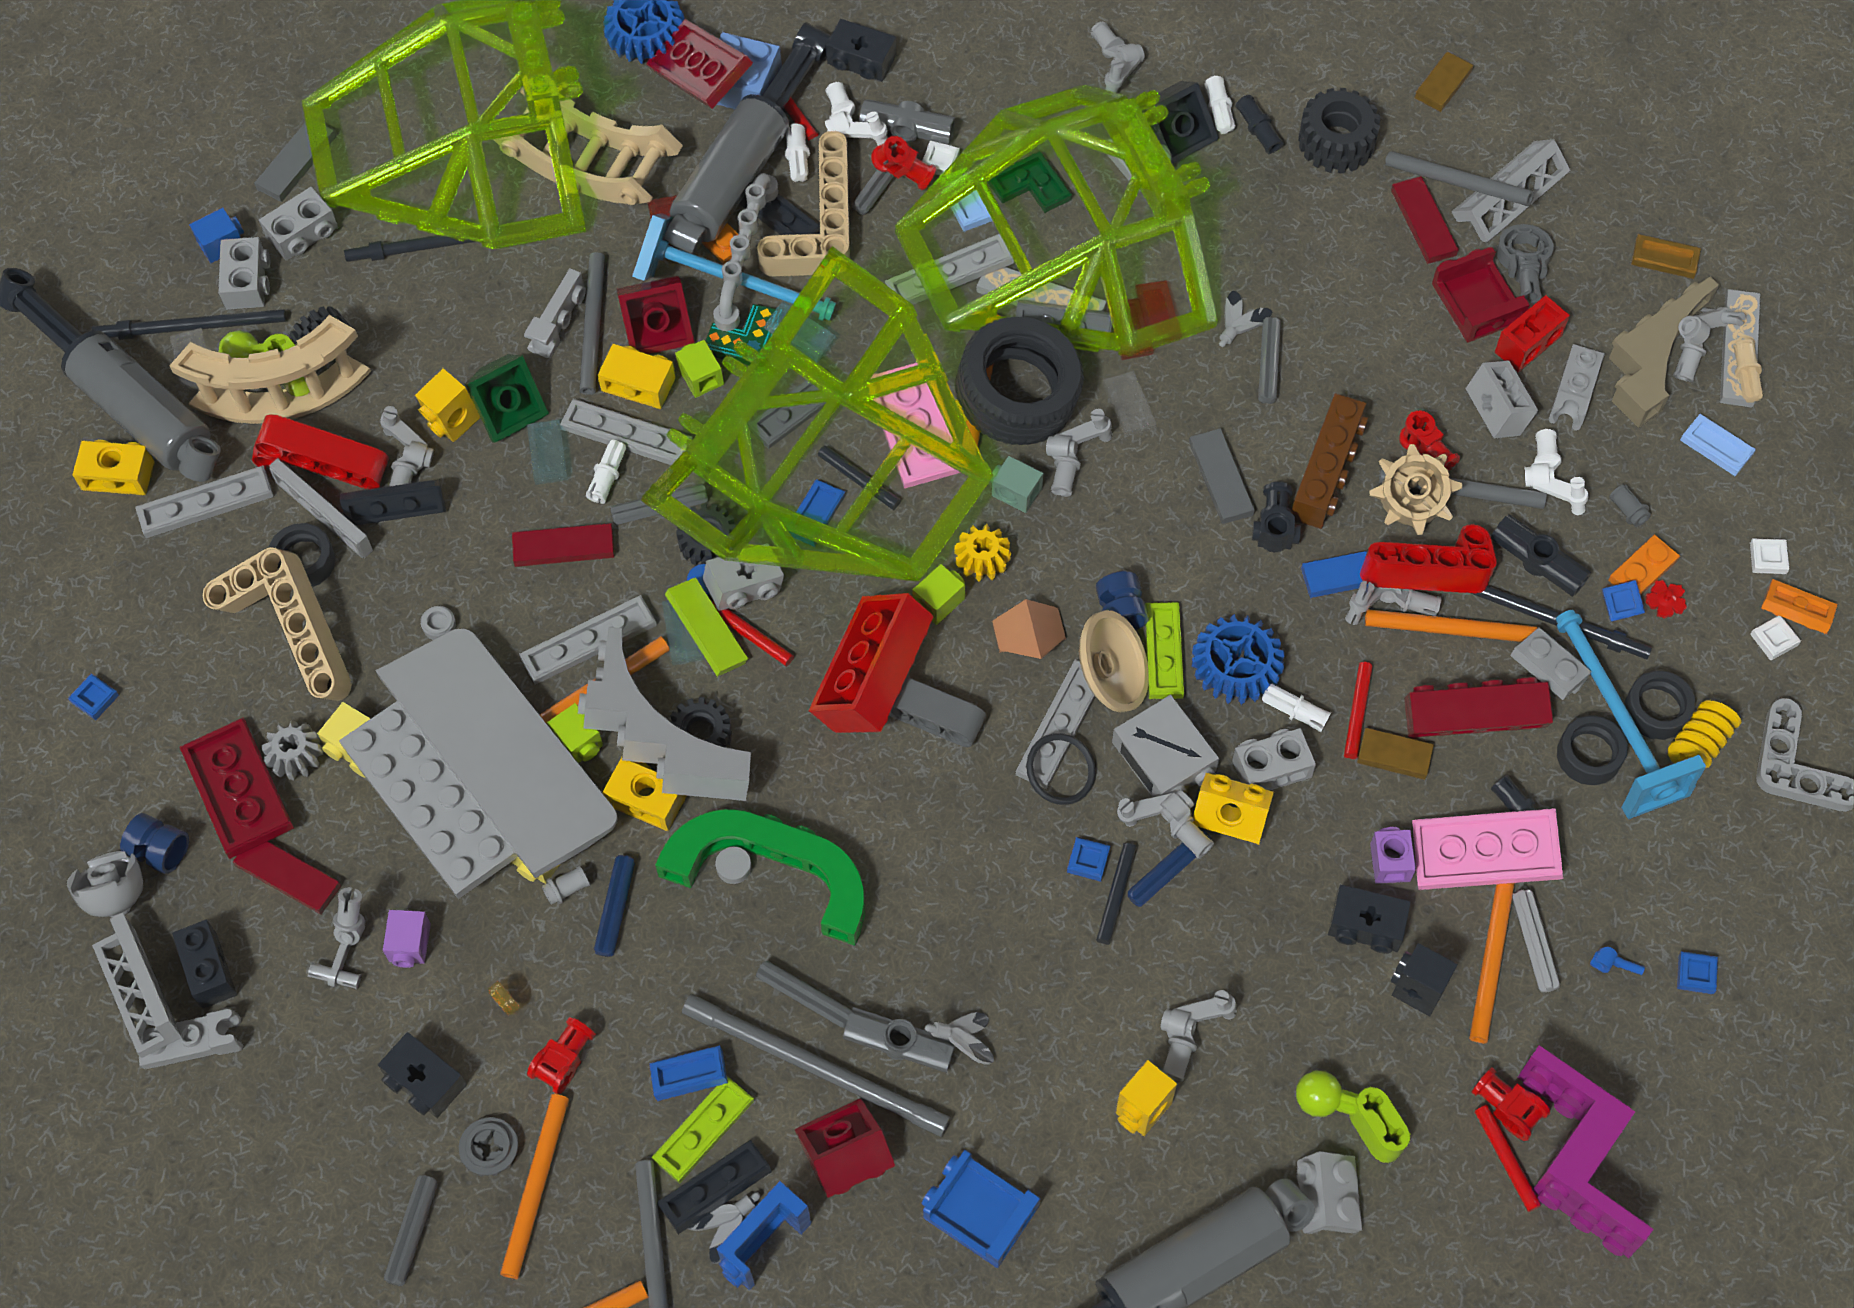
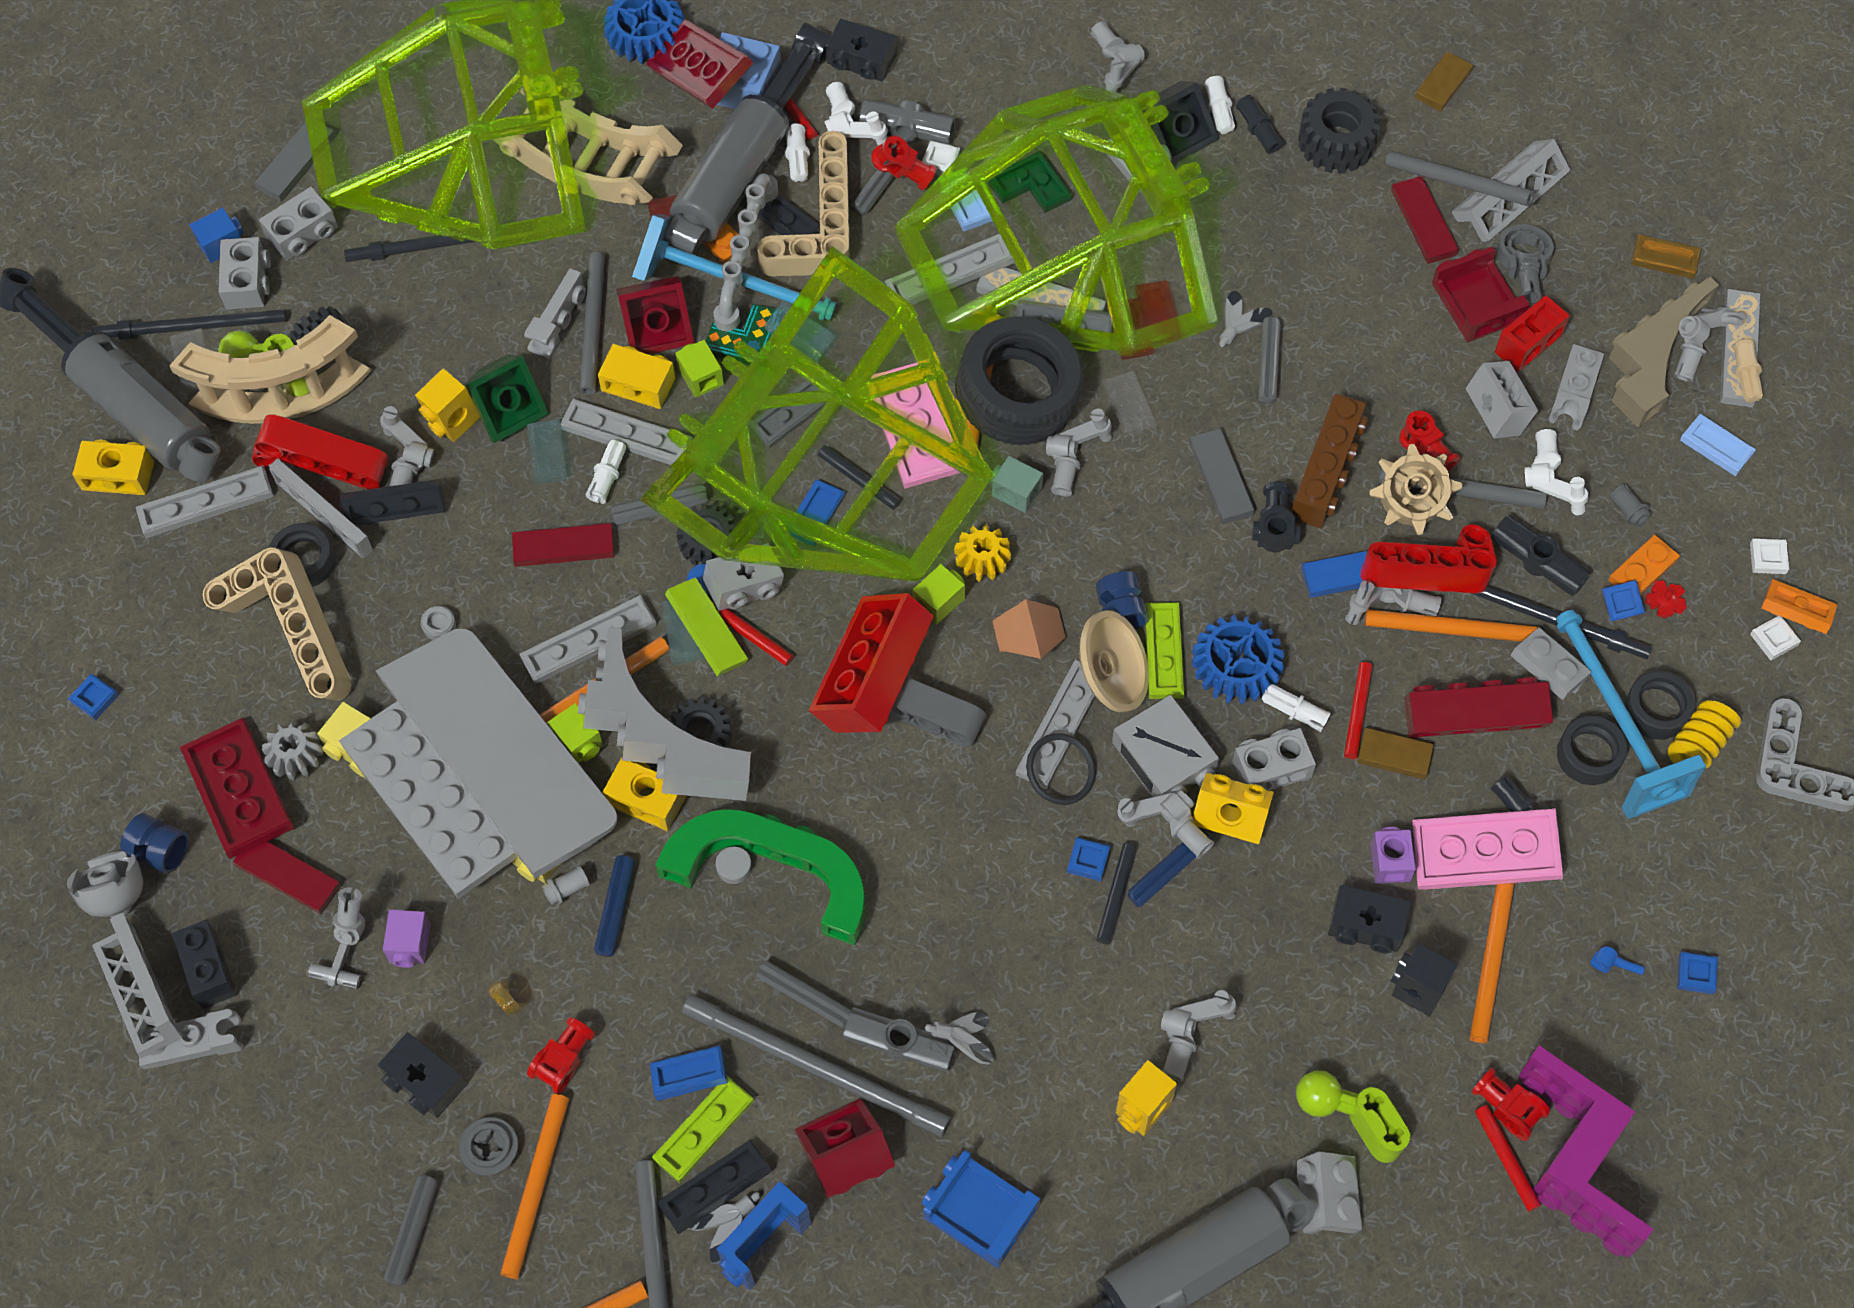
light grey axle [1512,890,1560,992] -> none

